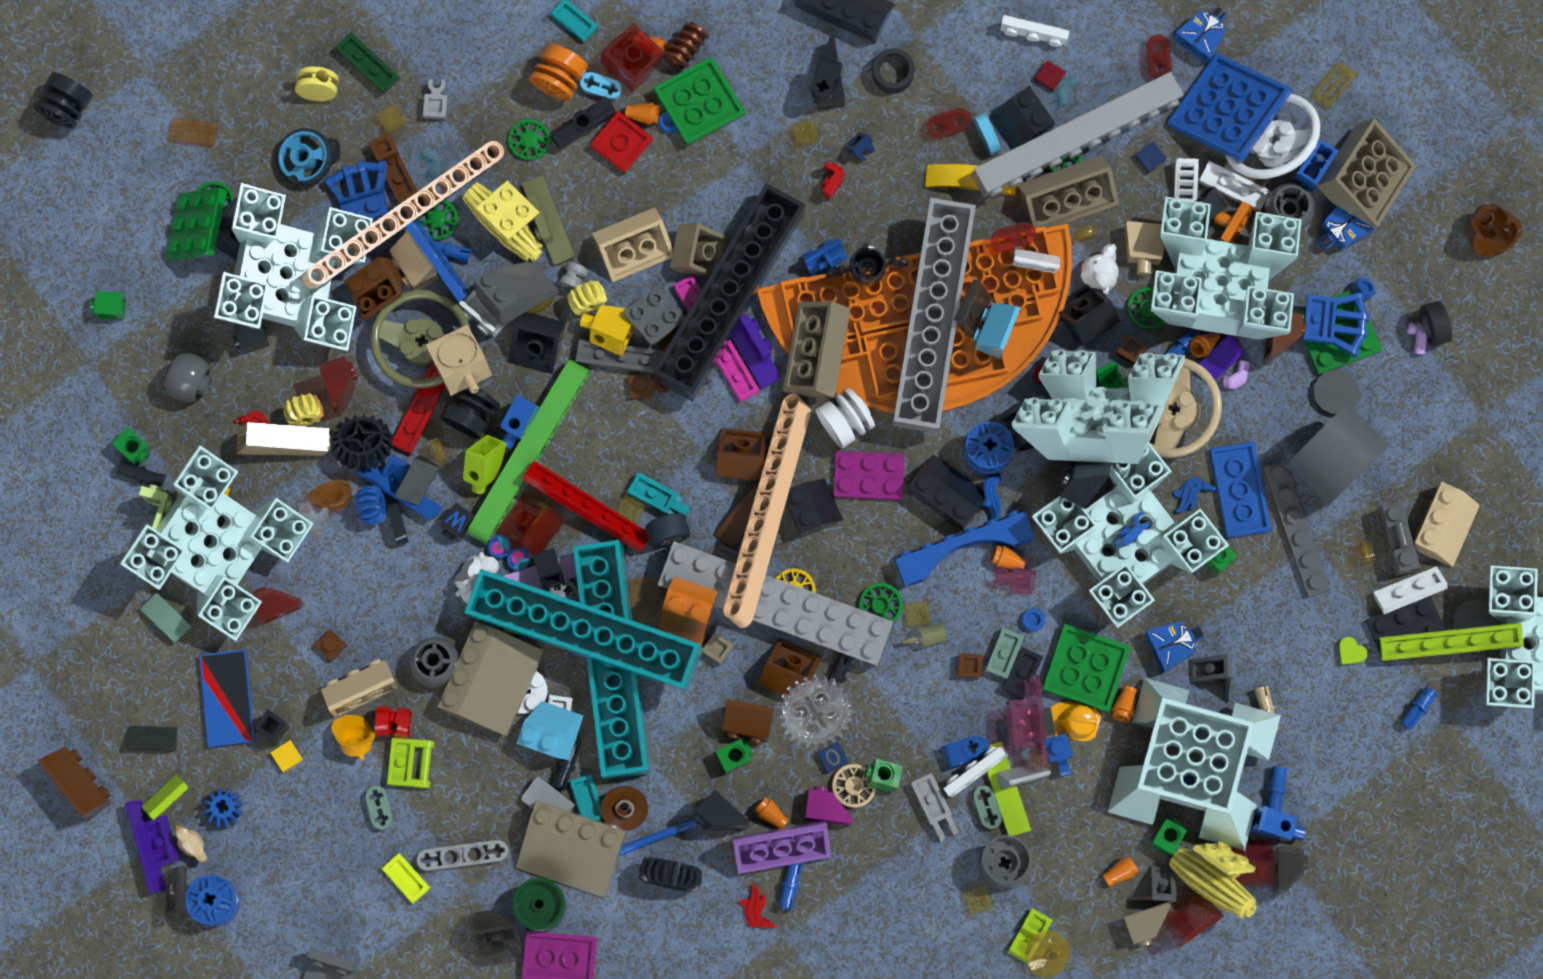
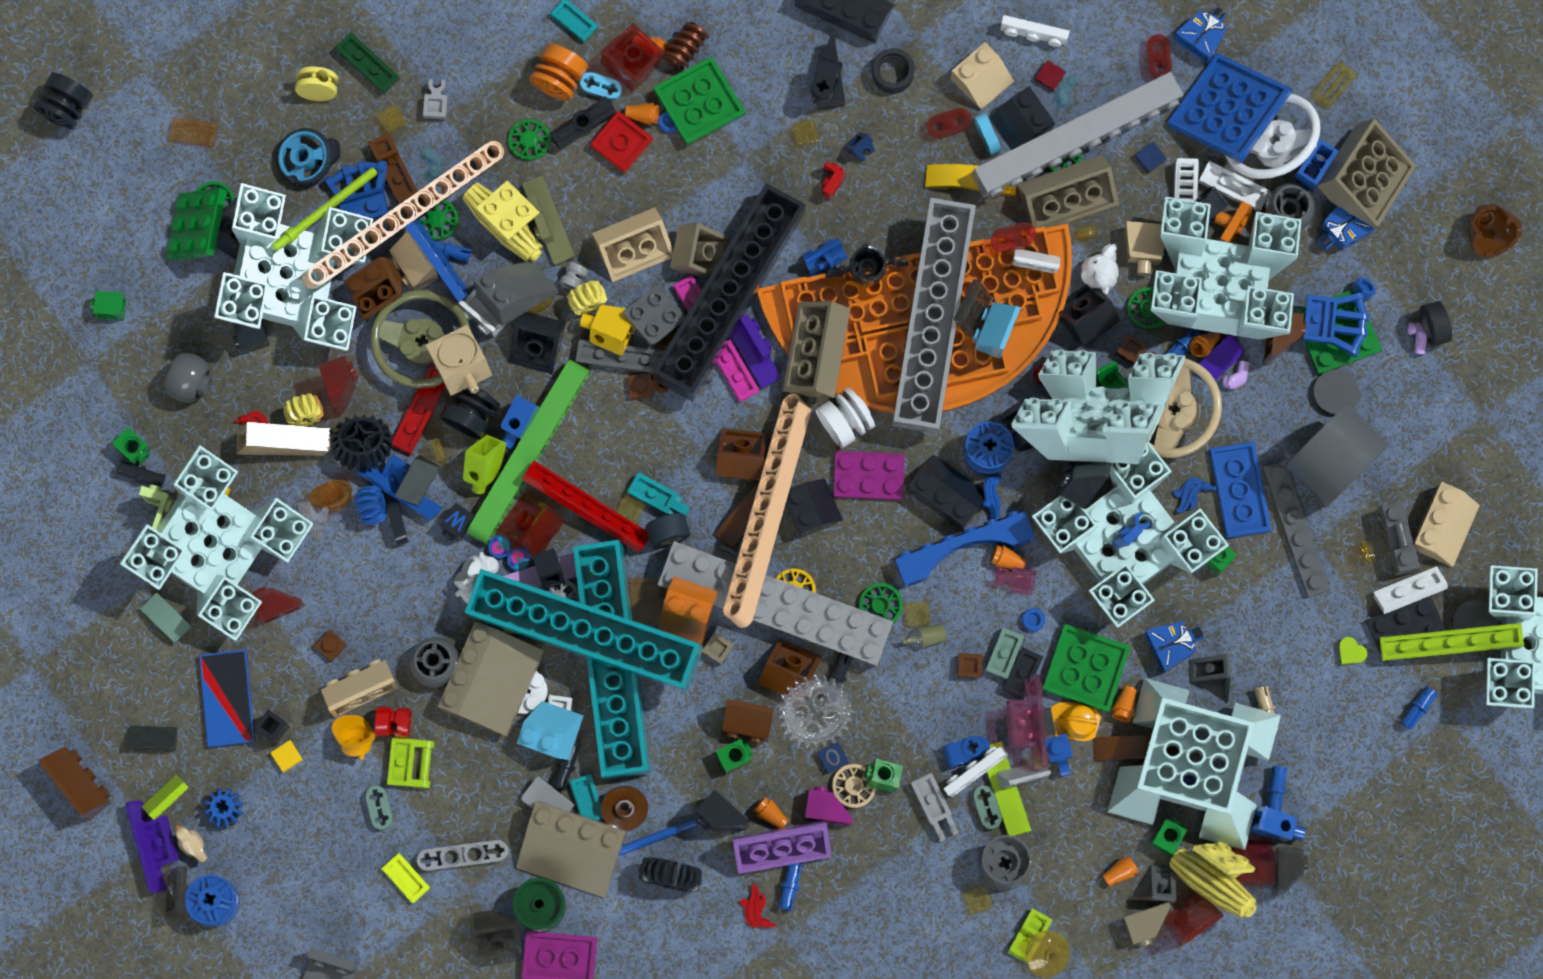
none -> lime bar [271,167,377,252]
none -> tan slope [950,42,1014,111]
none -> reddish brown slope [1095,736,1179,761]

